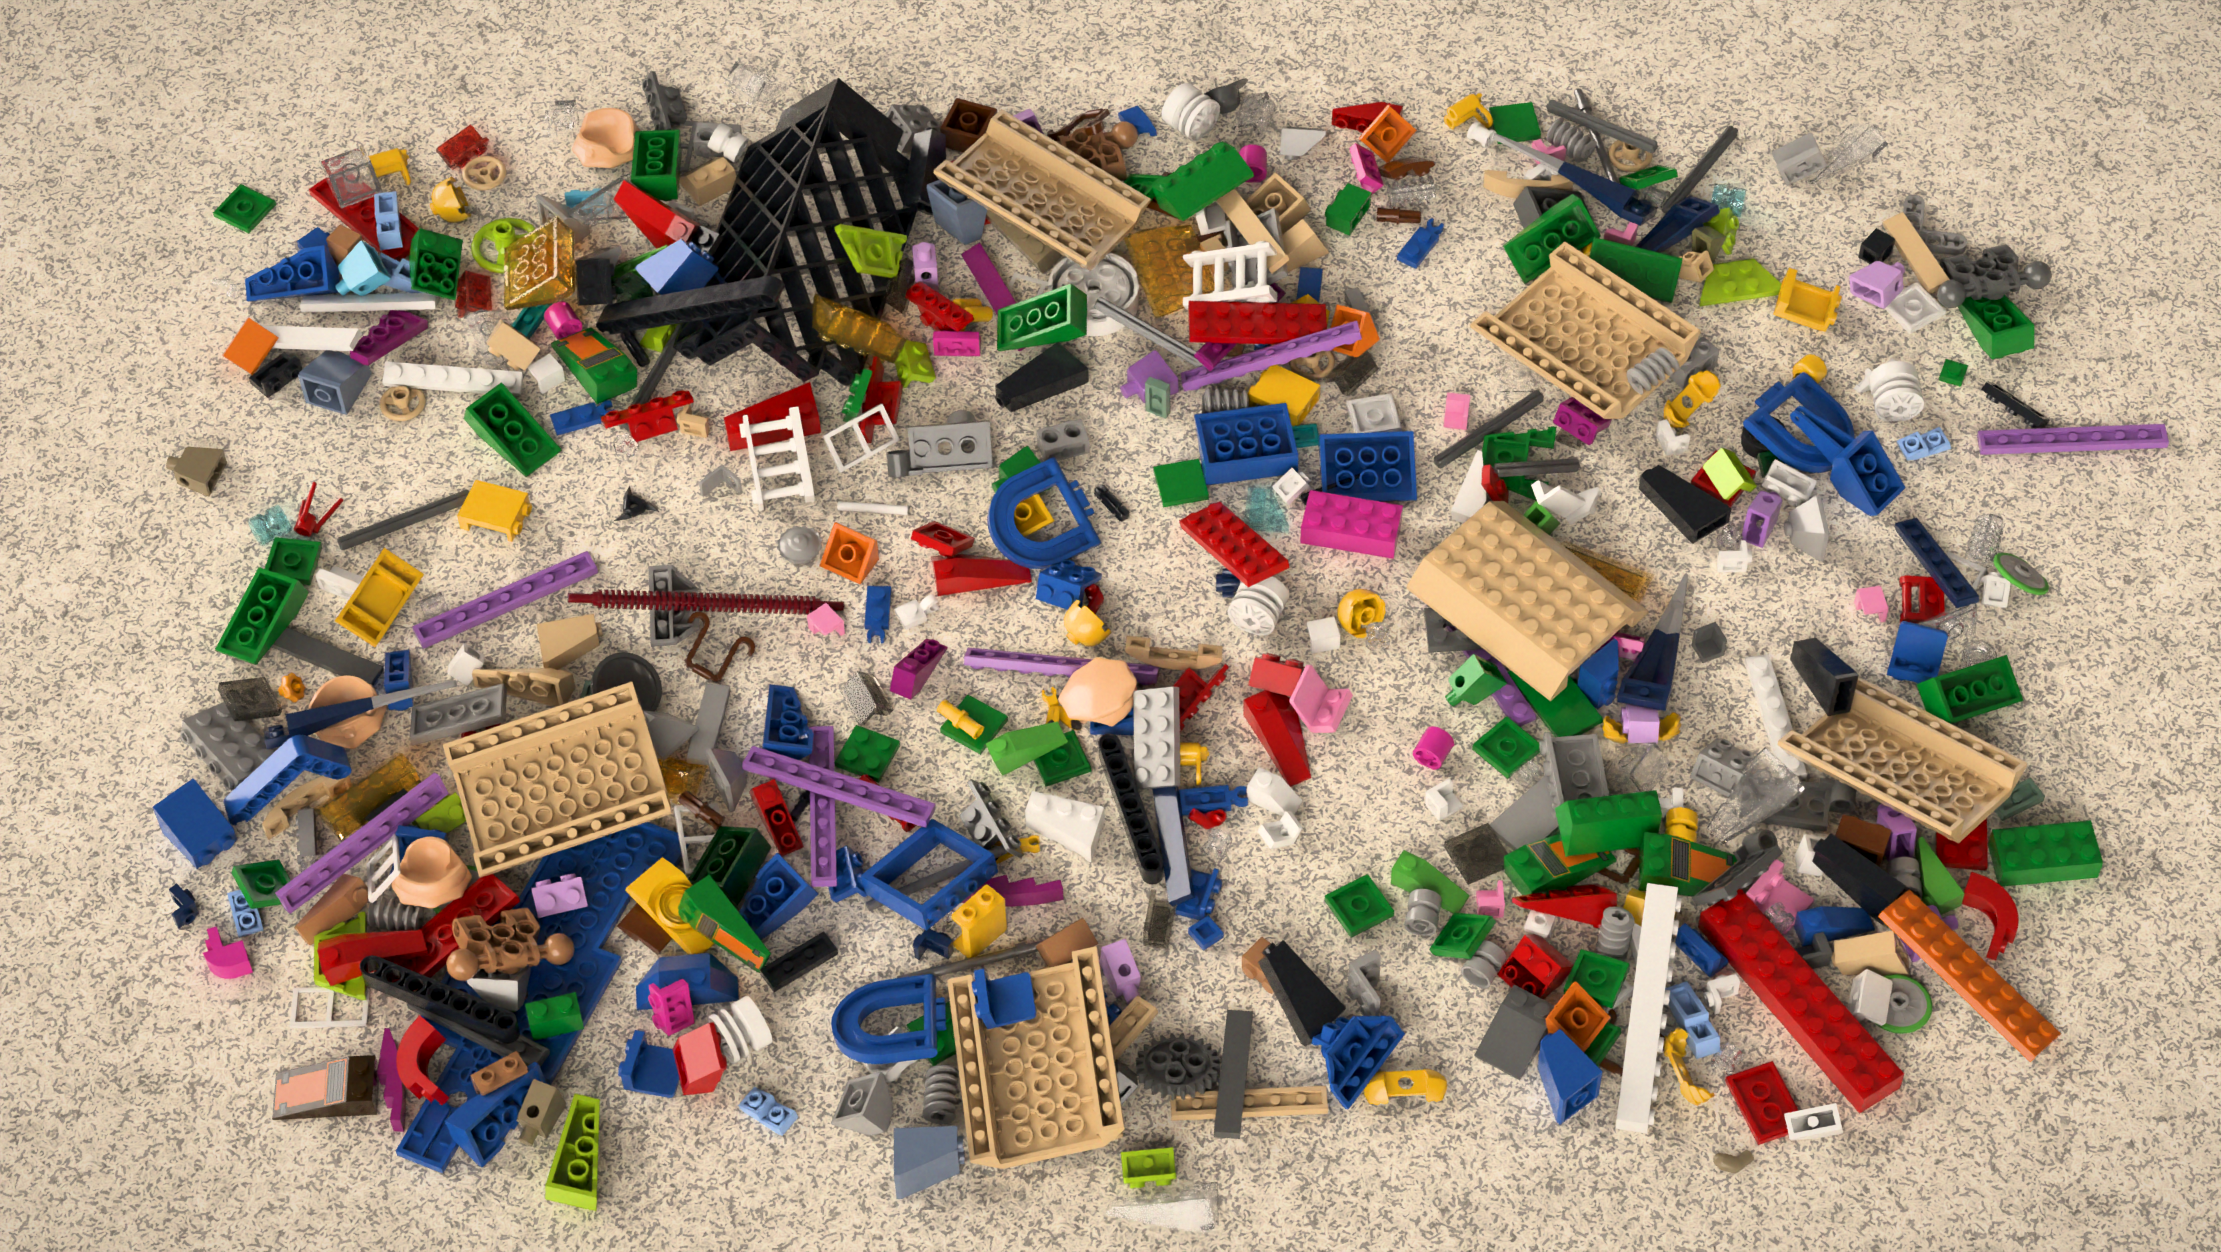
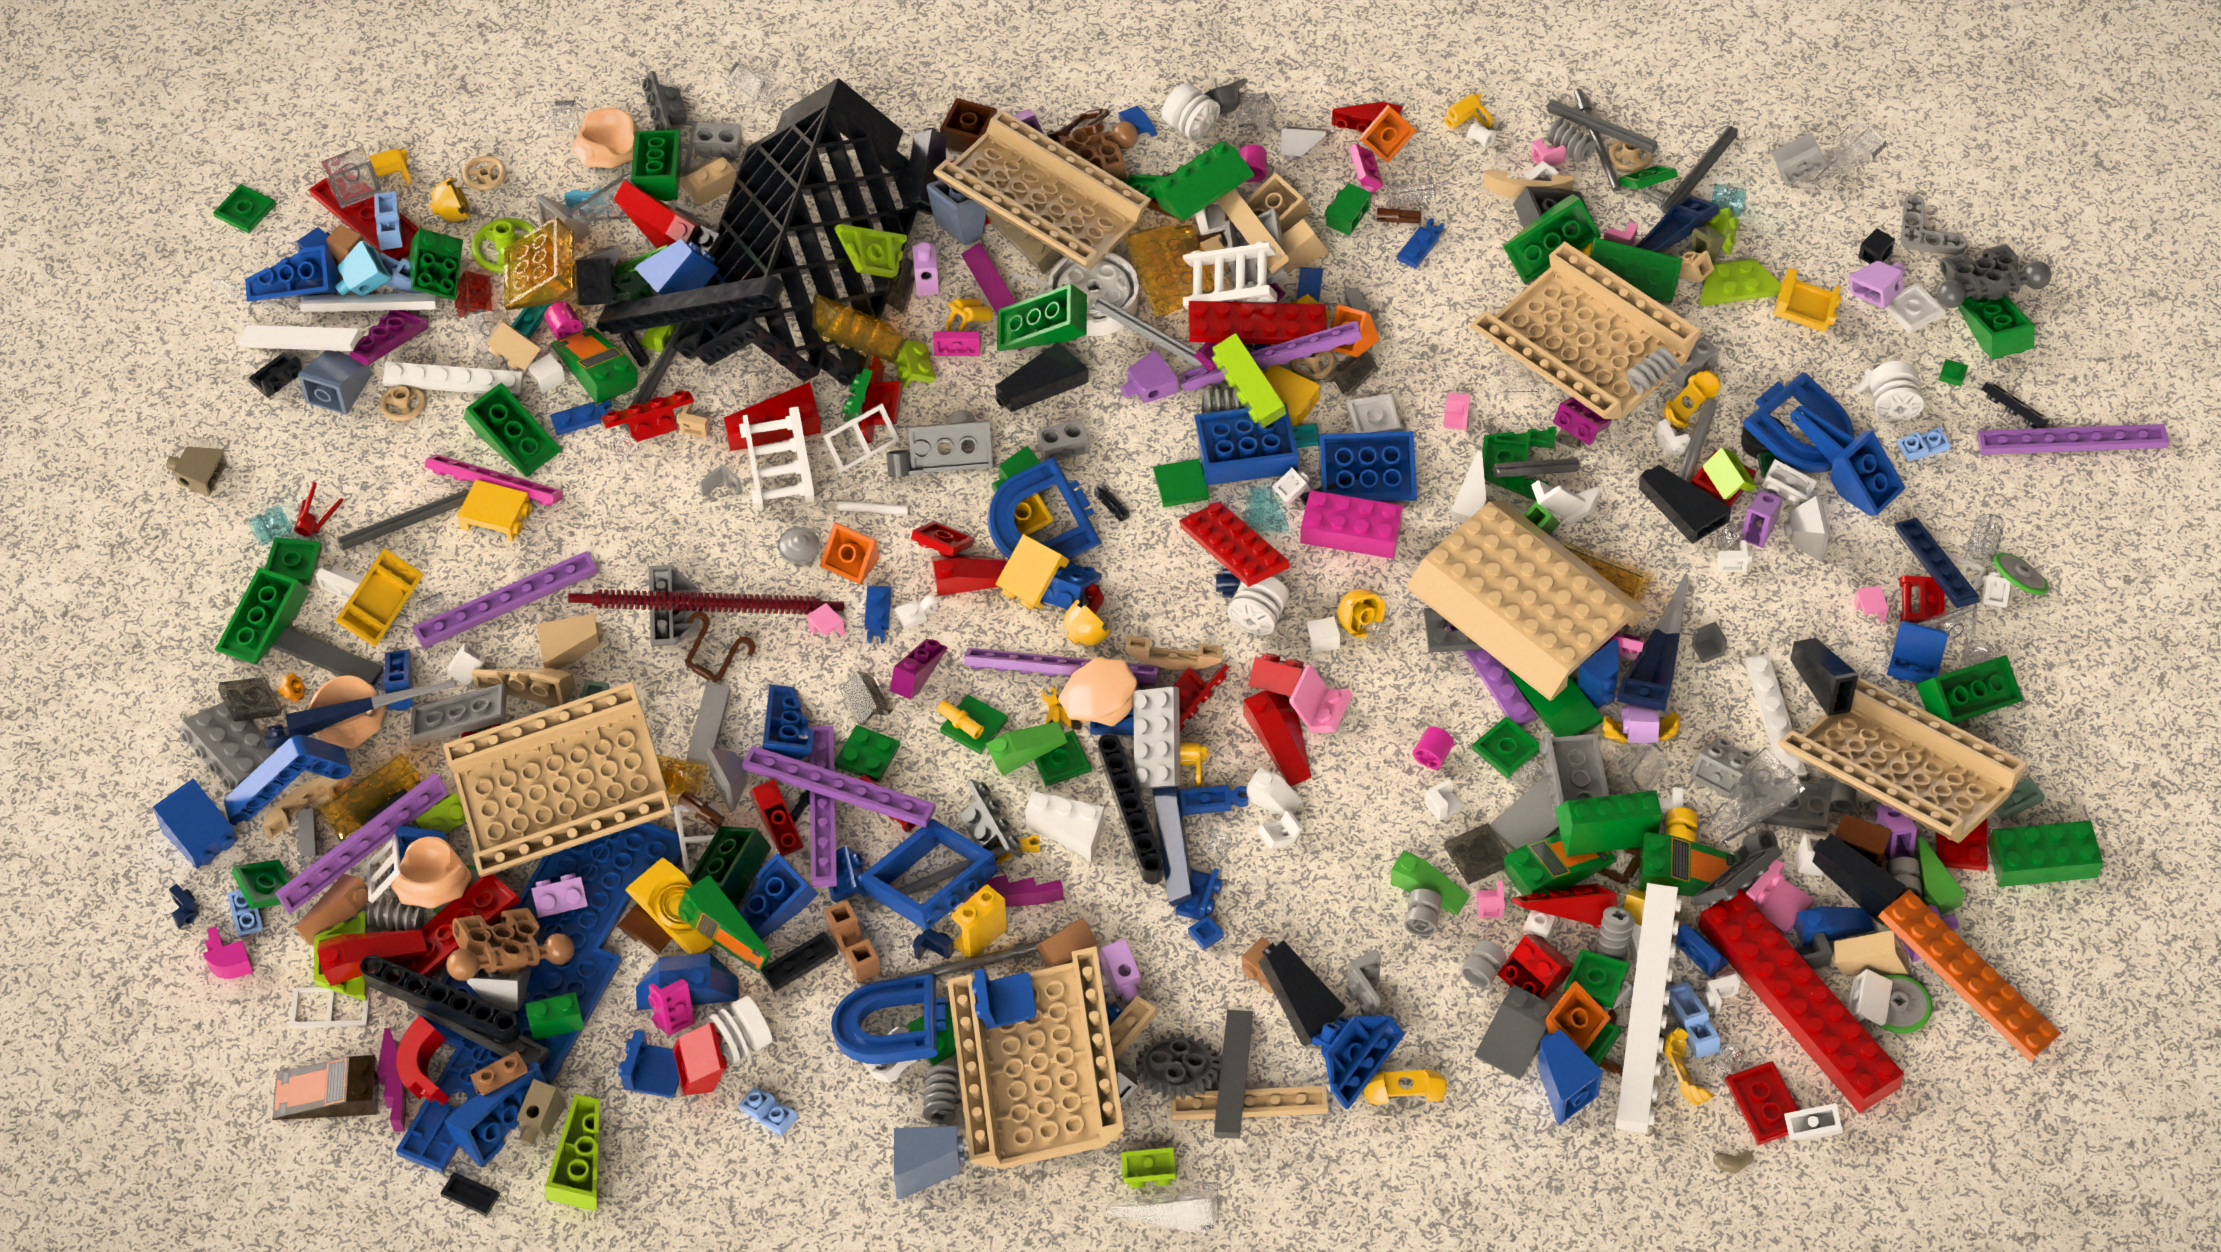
orange slope [222,318,279,375] -> none
clear red bracket [436,124,489,170] -> none
dark grey dish [591,652,662,711] -> none
black piece [614,486,659,521] -> none
light grey slope [643,711,699,761] -> none
white wheel [708,122,749,163] -> none
light grey slope [831,1072,894,1136] -> none
light grey bracket [886,104,941,153] -> none
red bracket [903,281,974,332] -> none
clear smoke panel [1143,889,1176,949] -> none
sand green plate [1145,376,1170,419] -> none
red arm [1188,808,1227,829] -> none
green plate [1324,874,1394,938] -> none
reddish brown slope [1378,157,1435,180] -> none
green tile [1429,912,1496,959] -> none
dark grey axle [1433,390,1544,468] -> none
green torso [1445,654,1507,707] -> none
red plate [1481,464,1509,503] -> none
green tile [1489,102,1541,144] -> none
dark blue plate [1493,133,1658,226] -> none
clear wheel [1764,902,1795,933] -> none
yellow head [1792,354,1827,384] -> none
tan slope [1882,212,1950,294] -> none
red arch [1962,872,2019,961] -> none
none -> dark pink plate [425,454,563,506]
none -> black tile [440,1172,500,1216]
none -> medium nougat arch [824,900,881,984]
none -> yellow panel [996,534,1070,610]
none -> lime wedge [1212,333,1287,428]
none -> light grey axle [1678,398,1717,482]

